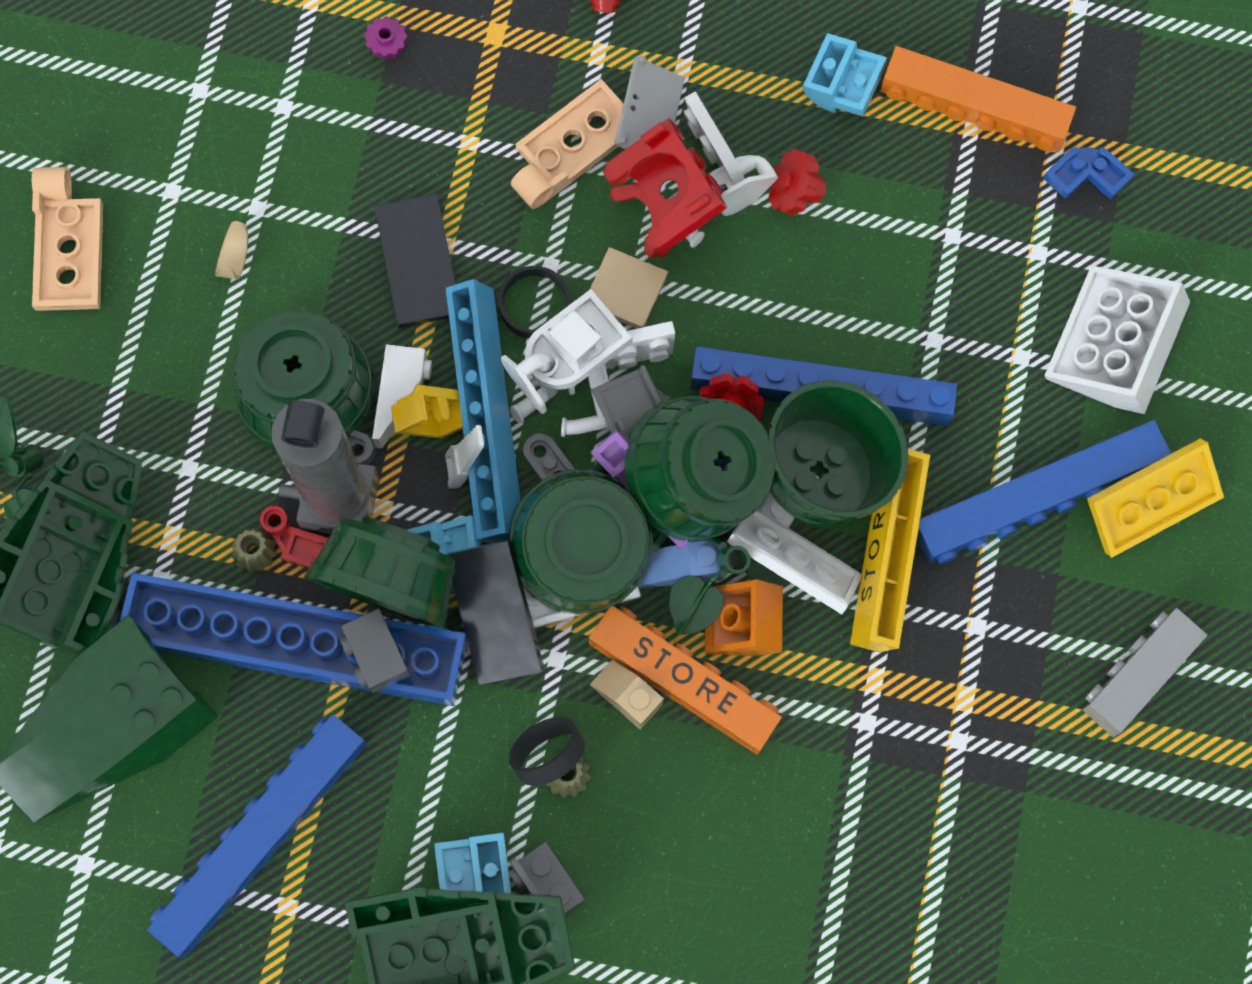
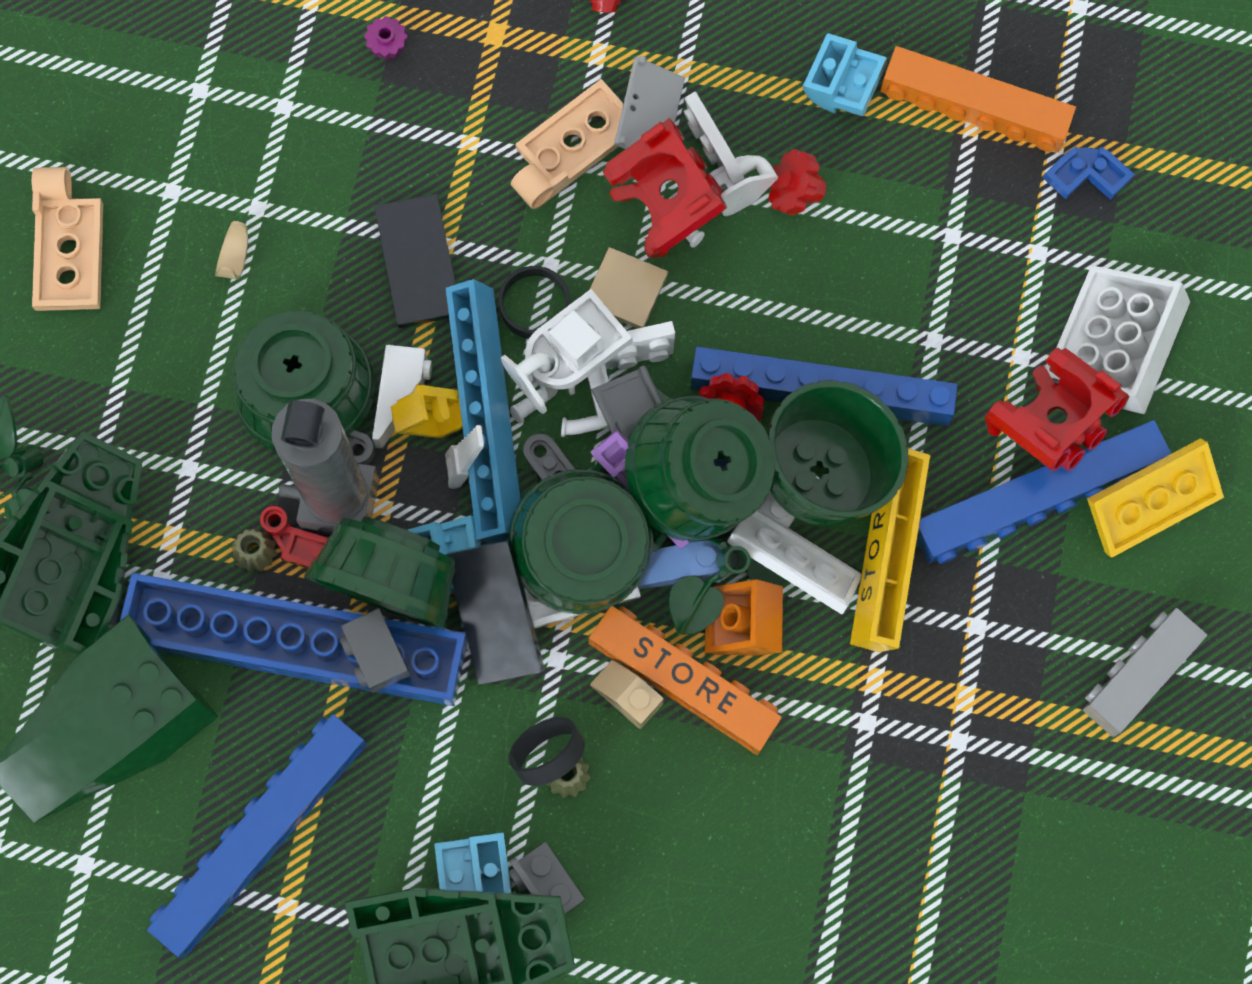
none -> red piece [984,348,1129,472]

